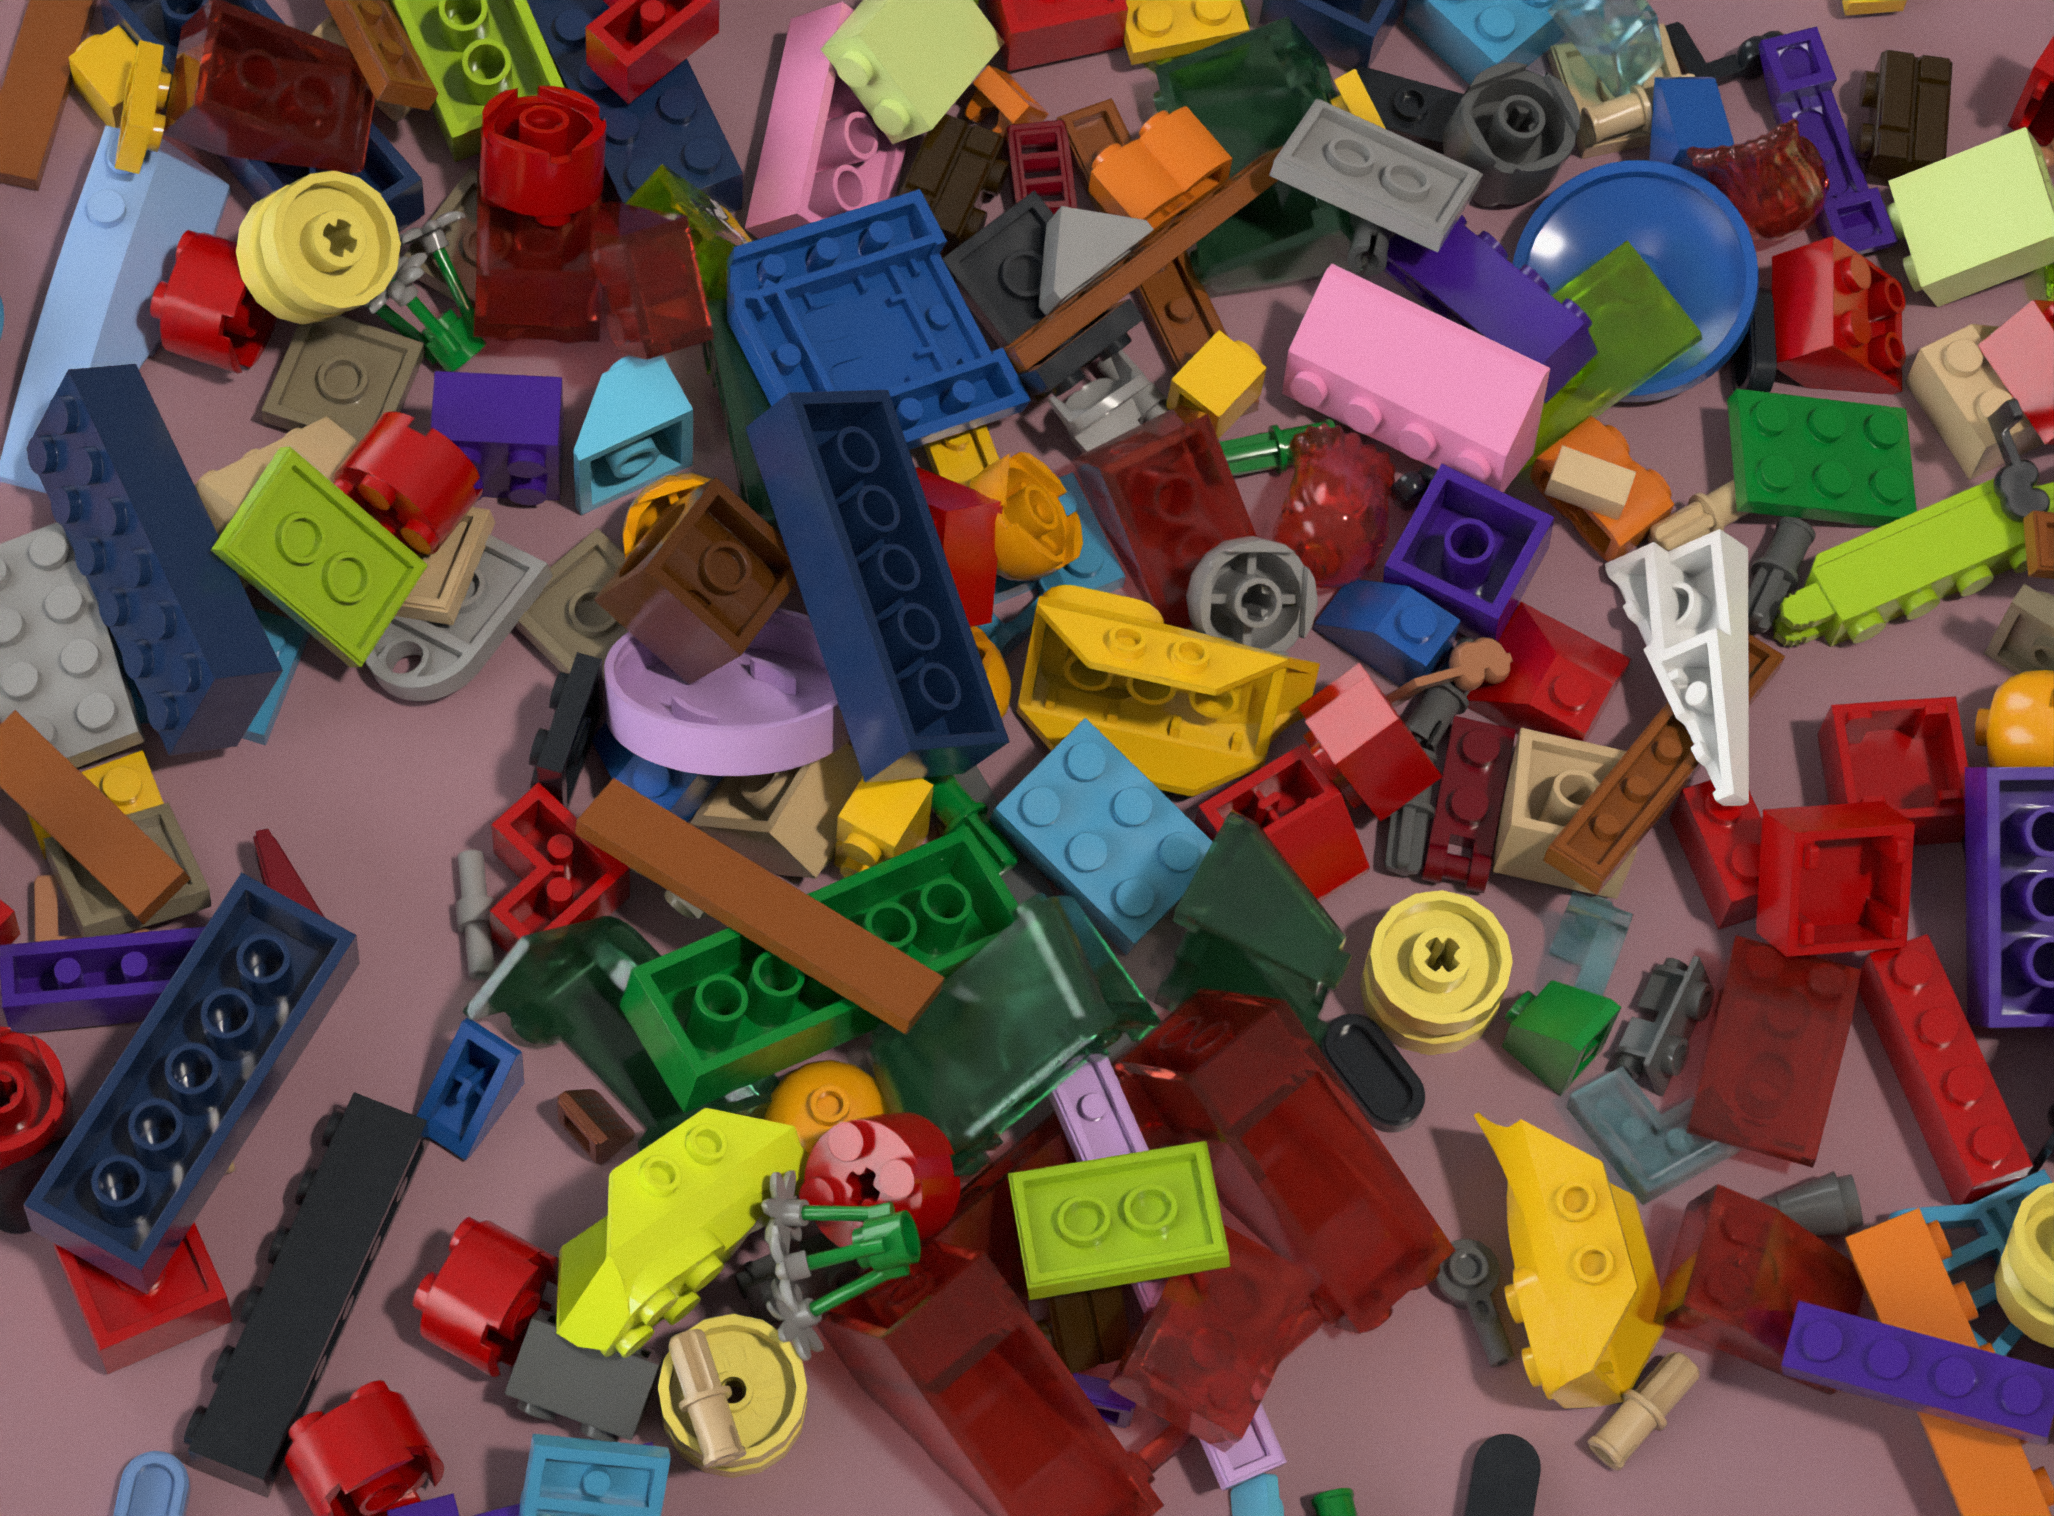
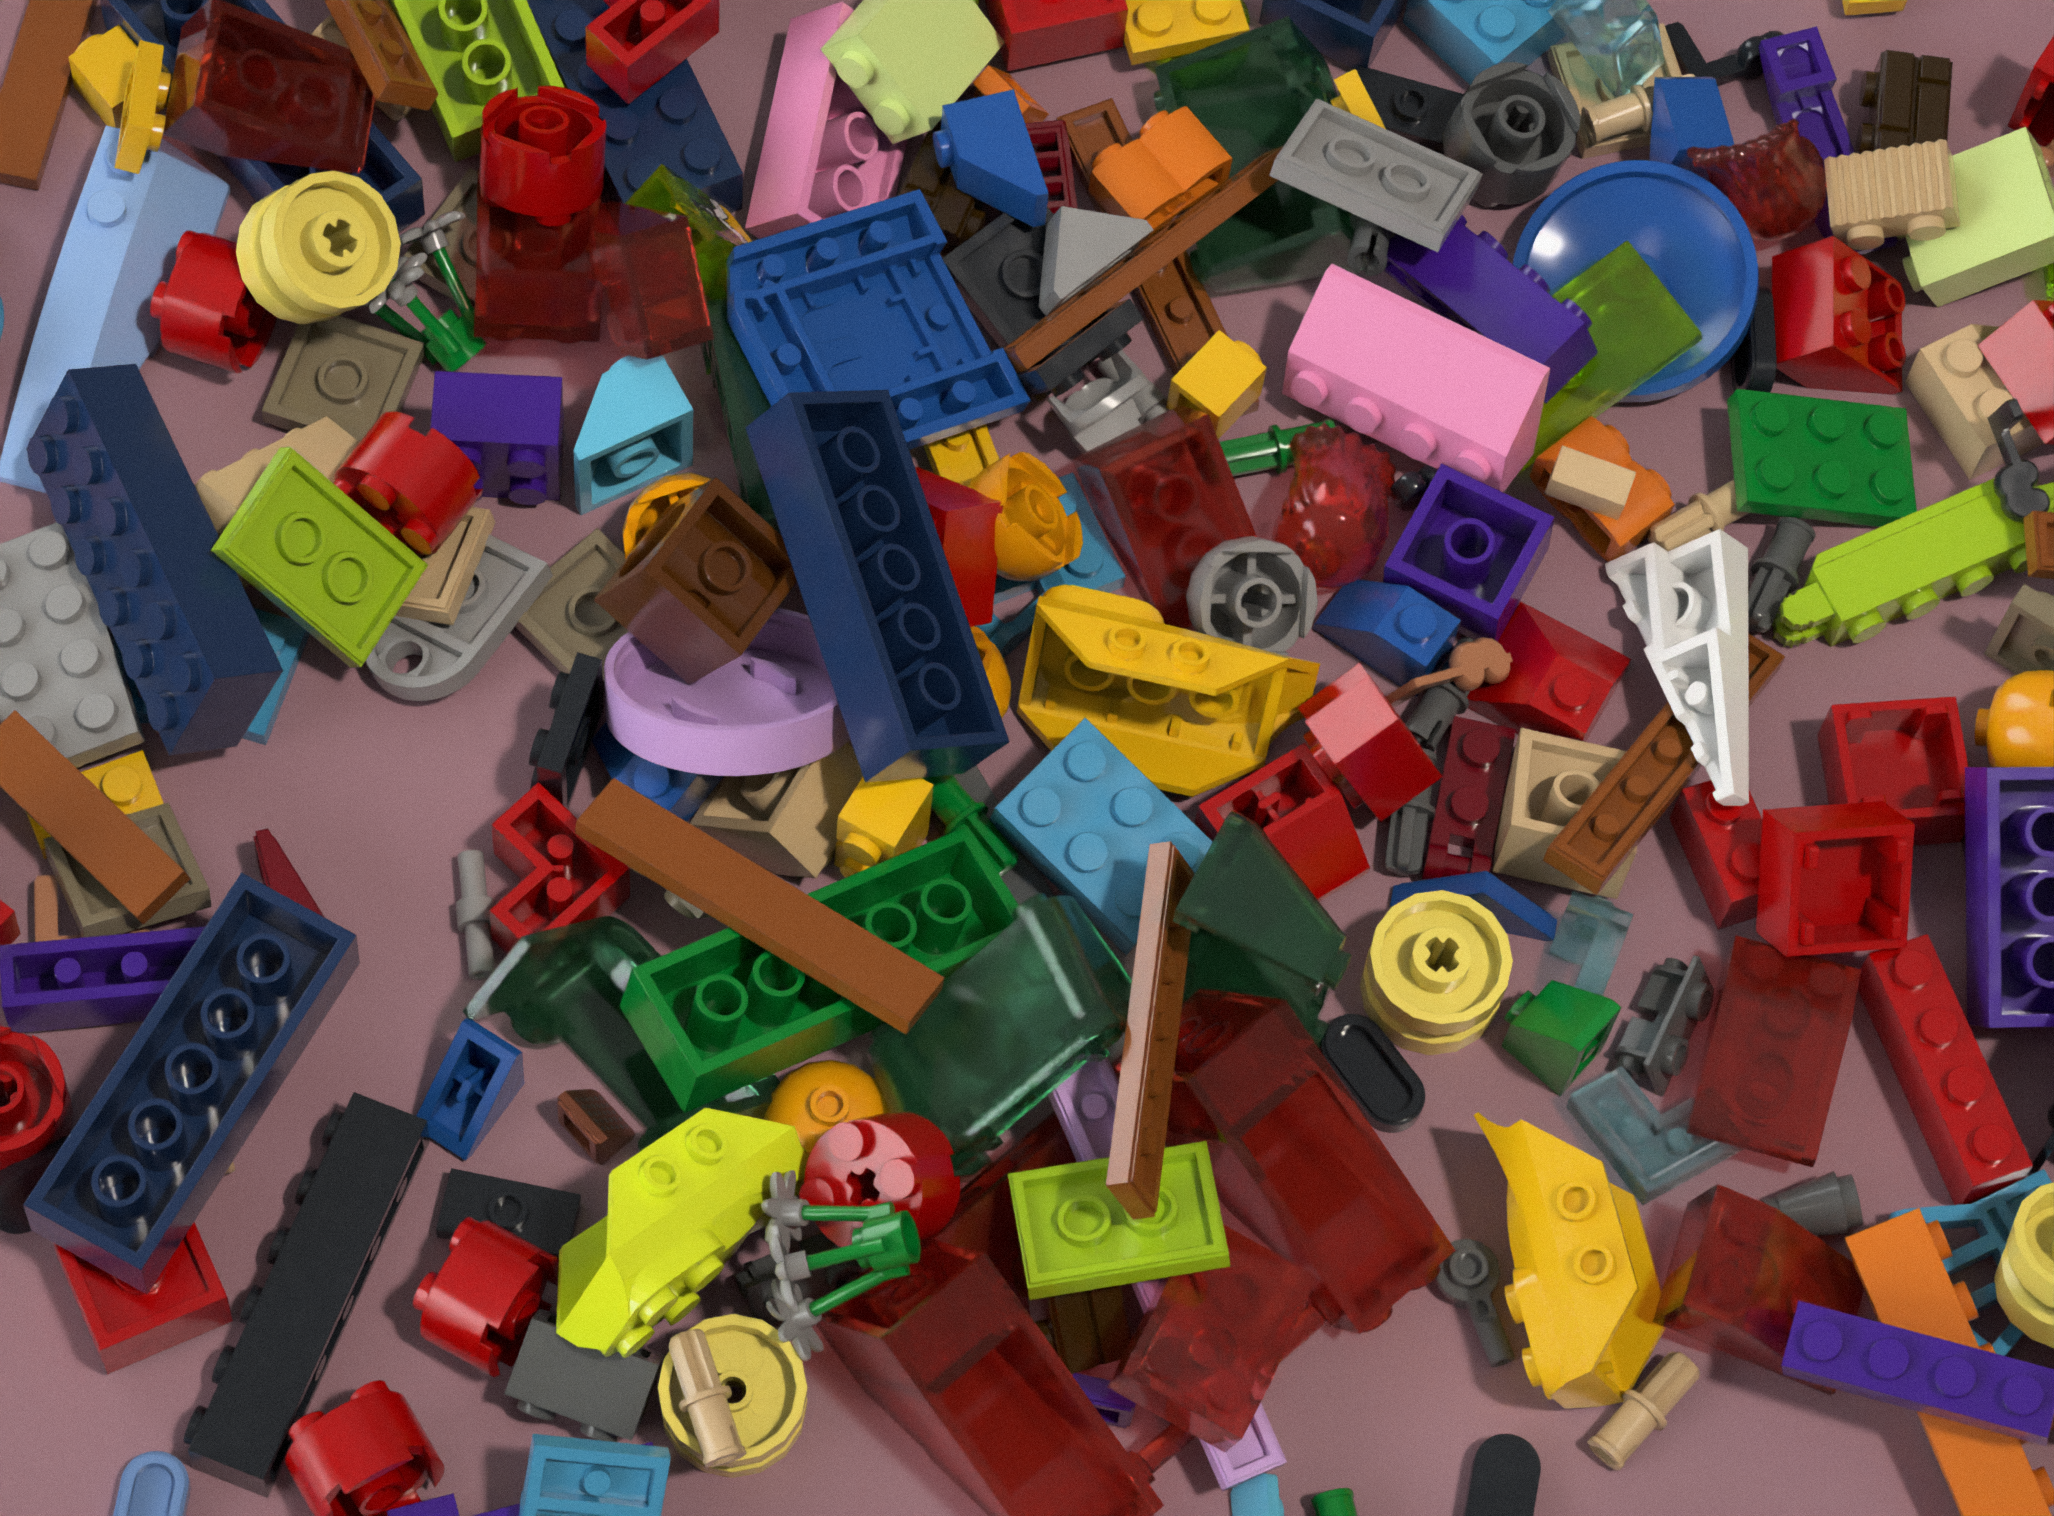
none -> black plate [436,1168,581,1258]
none -> blue slope [933,89,1049,227]
none -> dark orange tile [1106,841,1198,1219]
none -> blue tile [1390,871,1557,941]
none -> tan brick [1824,139,1960,250]

